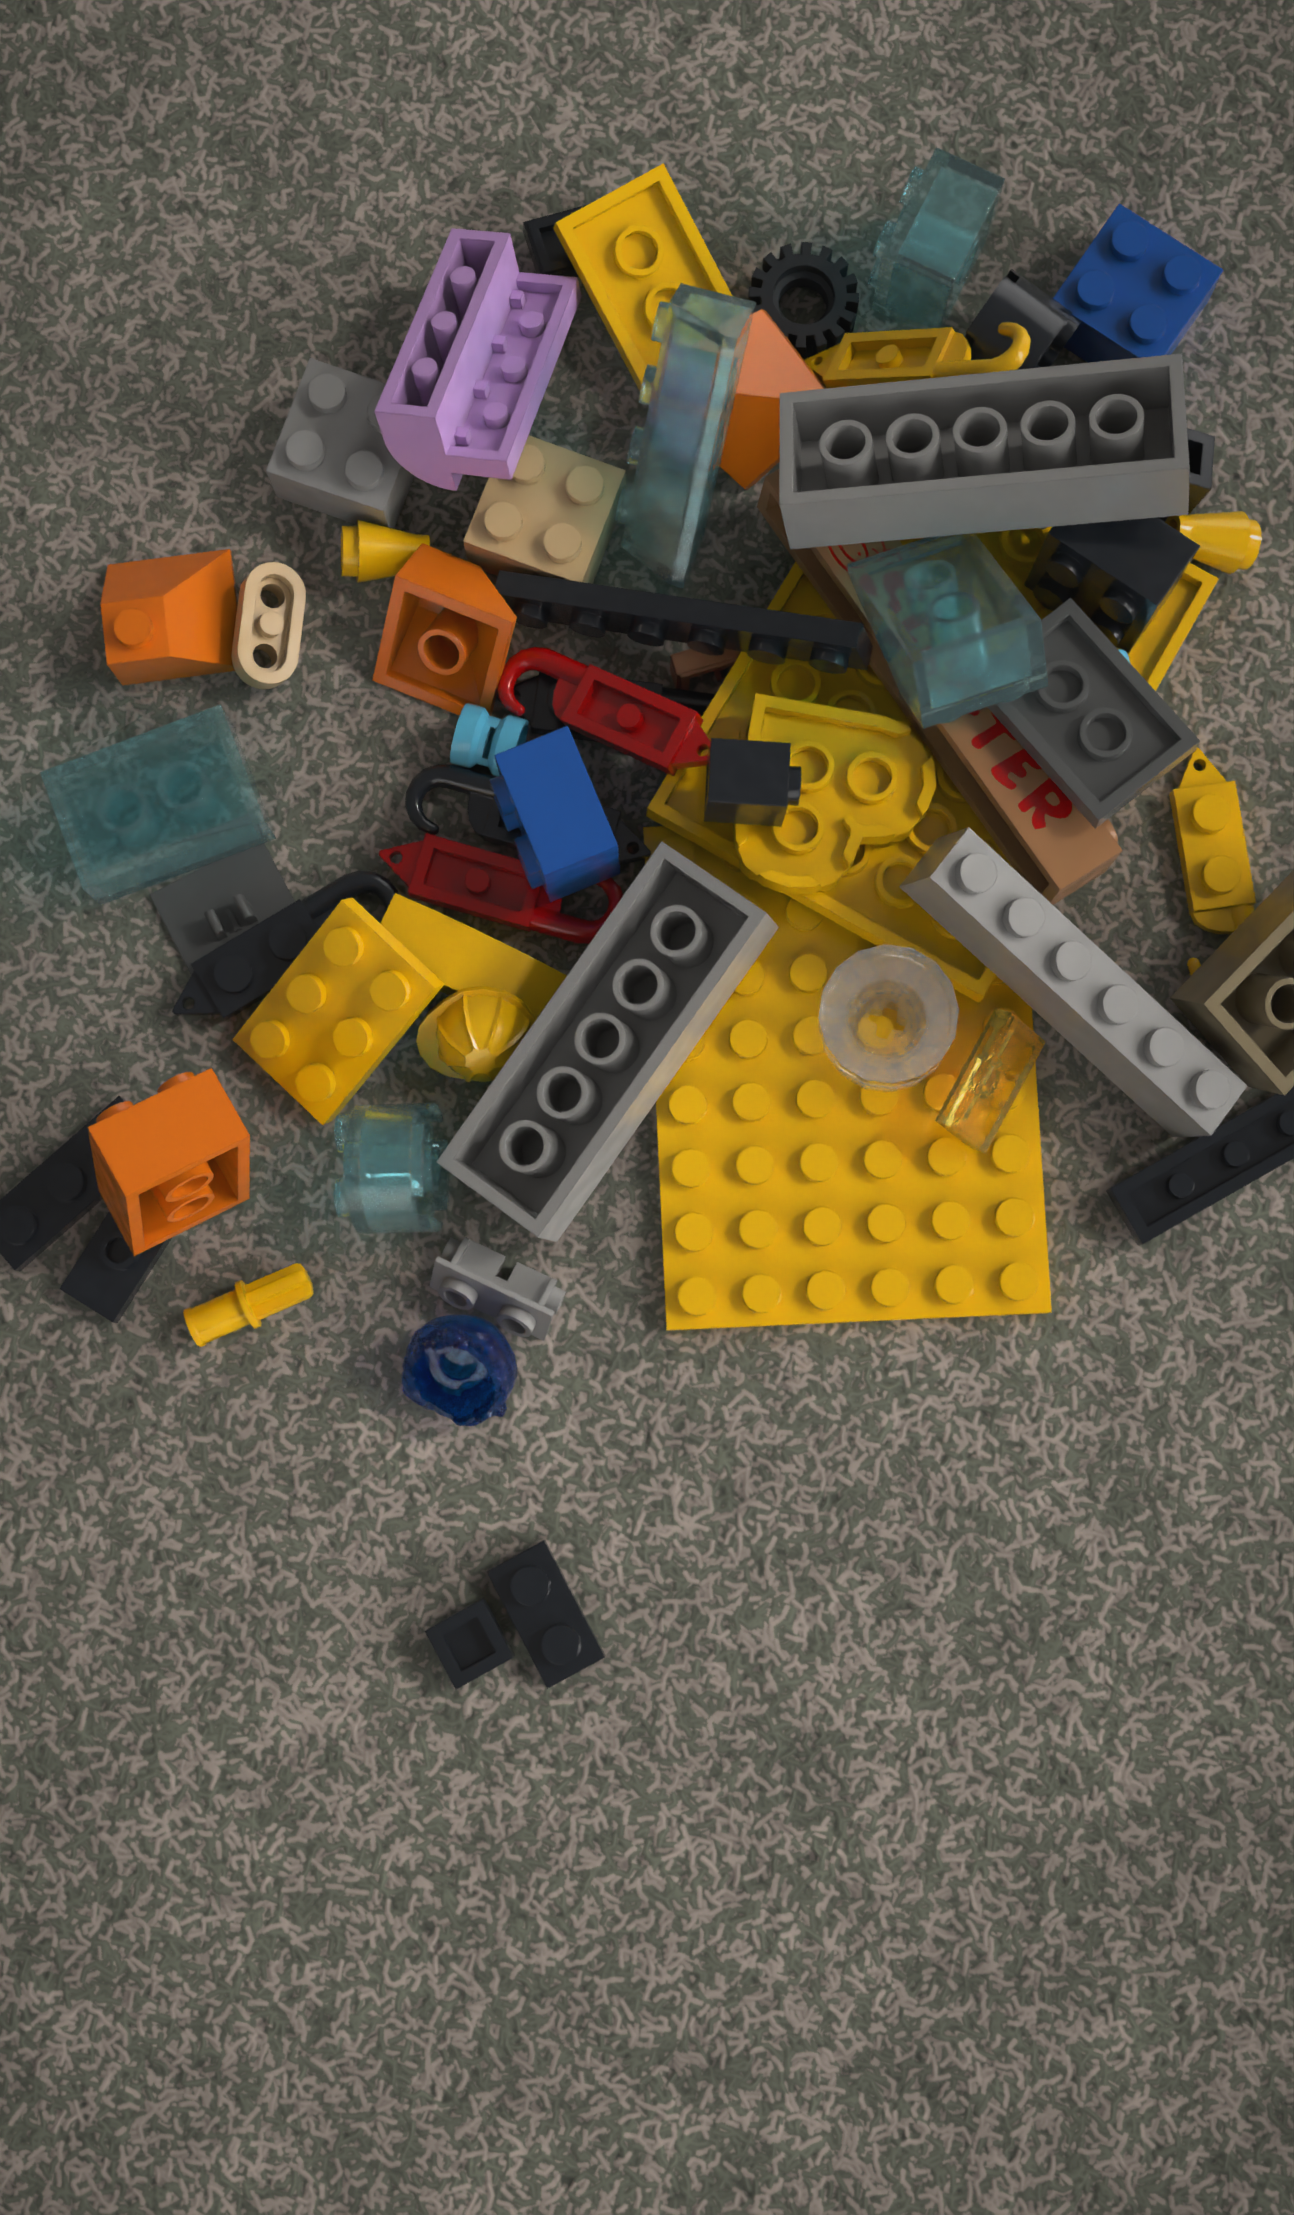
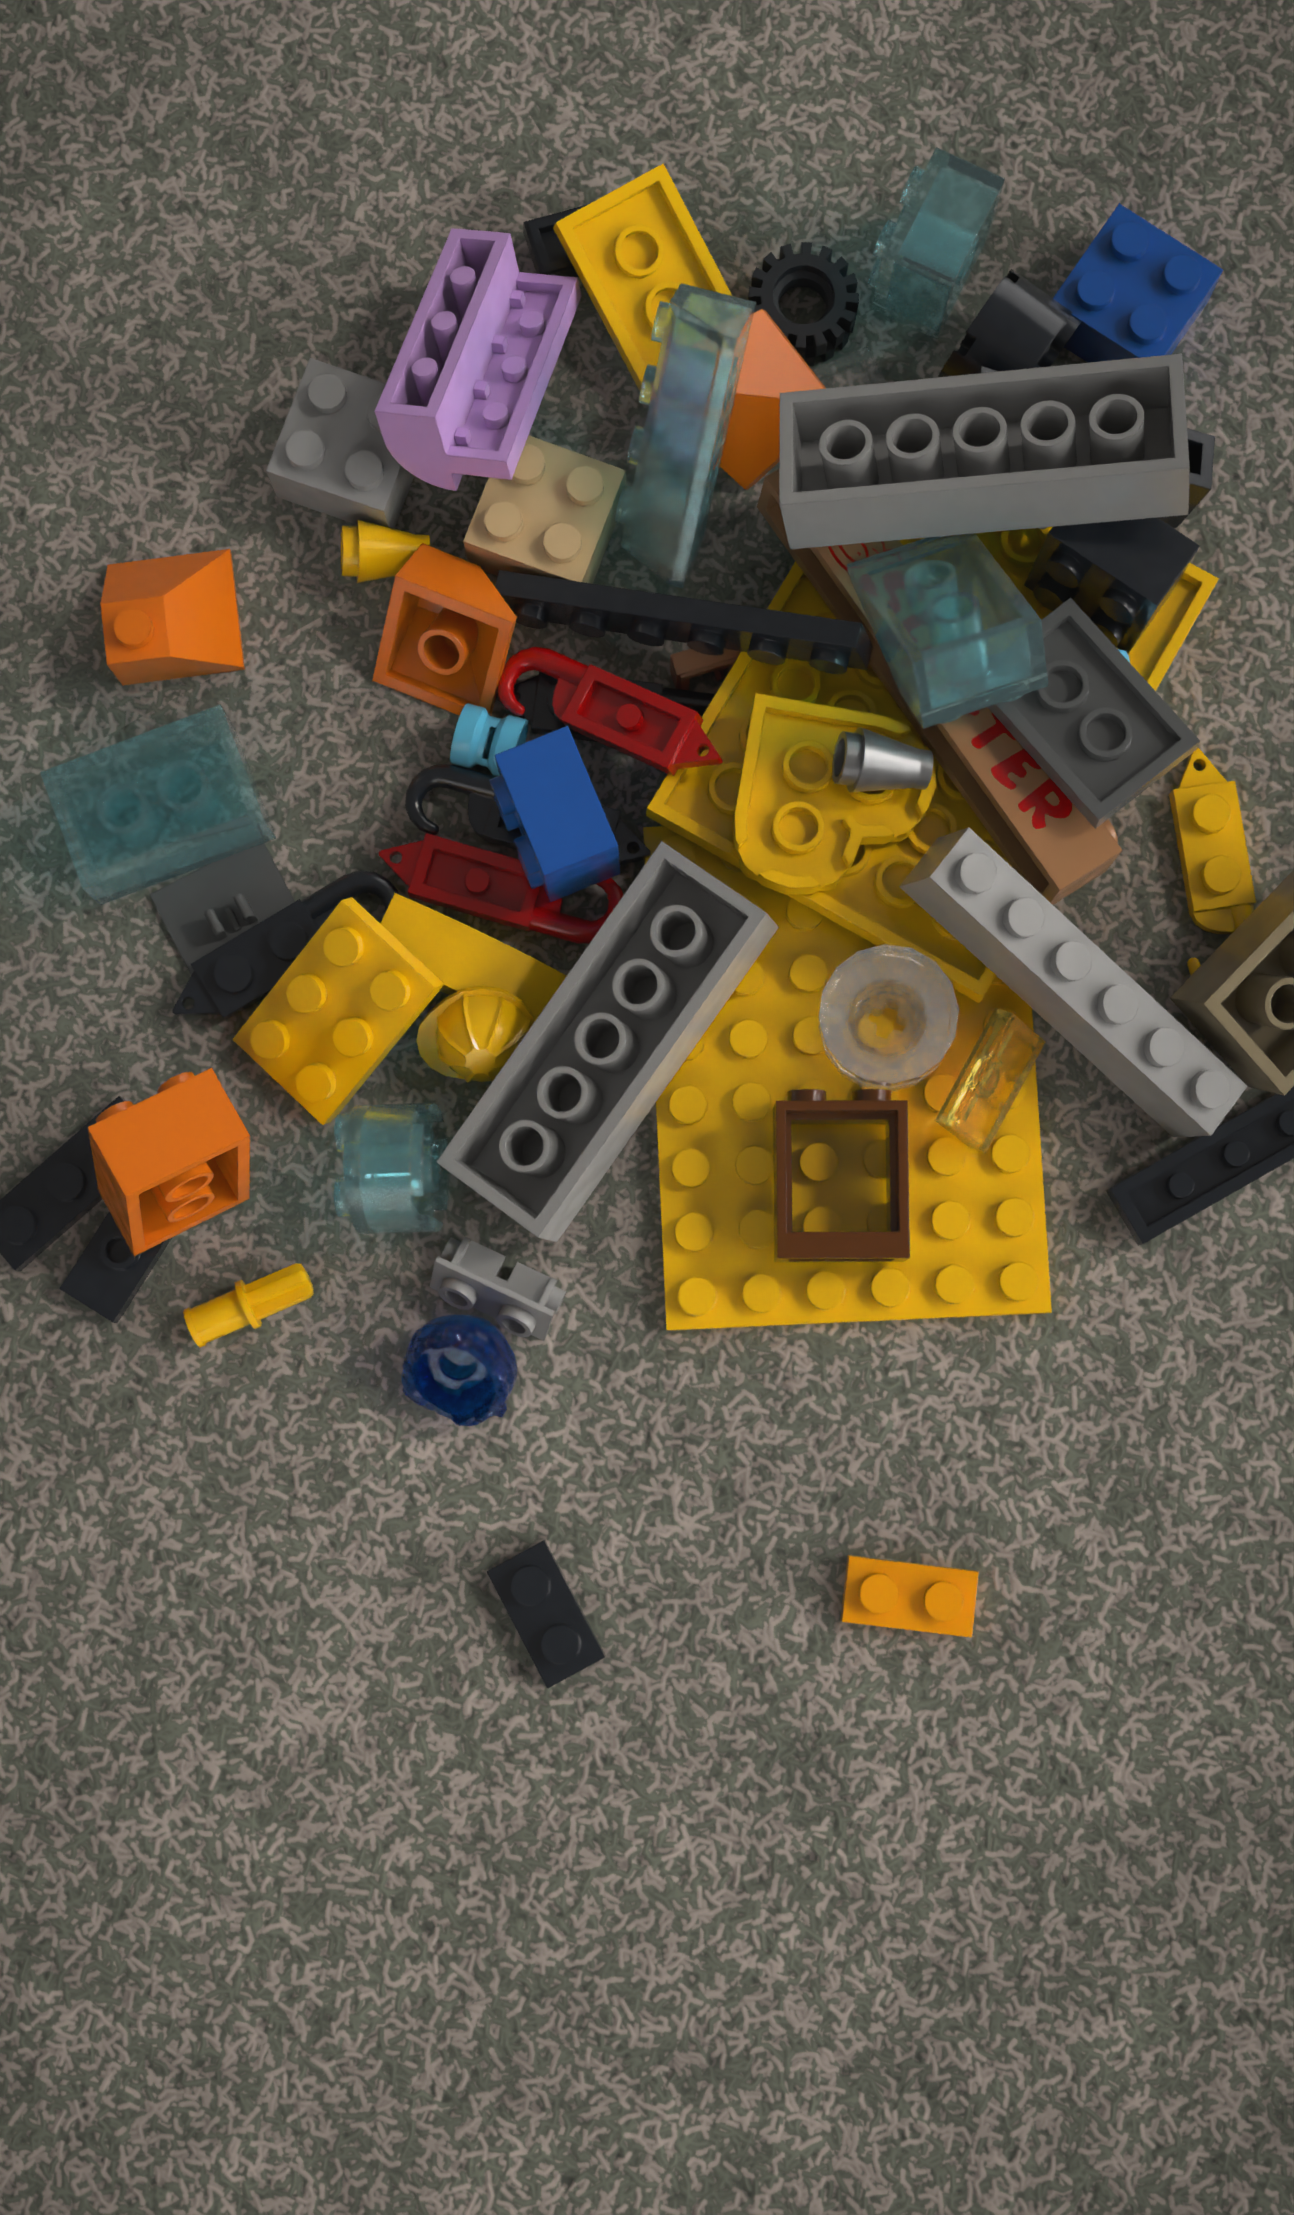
tan plate [231,562,306,689] -> none
black plate [425,1597,515,1689] -> none
black brick [704,738,801,827] -> none
yellow plate [805,322,1031,388] -> none
yellow cone [1165,511,1261,574] -> none
none -> reddish brown window [773,1089,910,1262]
none -> flat silver cone [832,727,933,792]
none -> light orange plate [841,1555,979,1638]

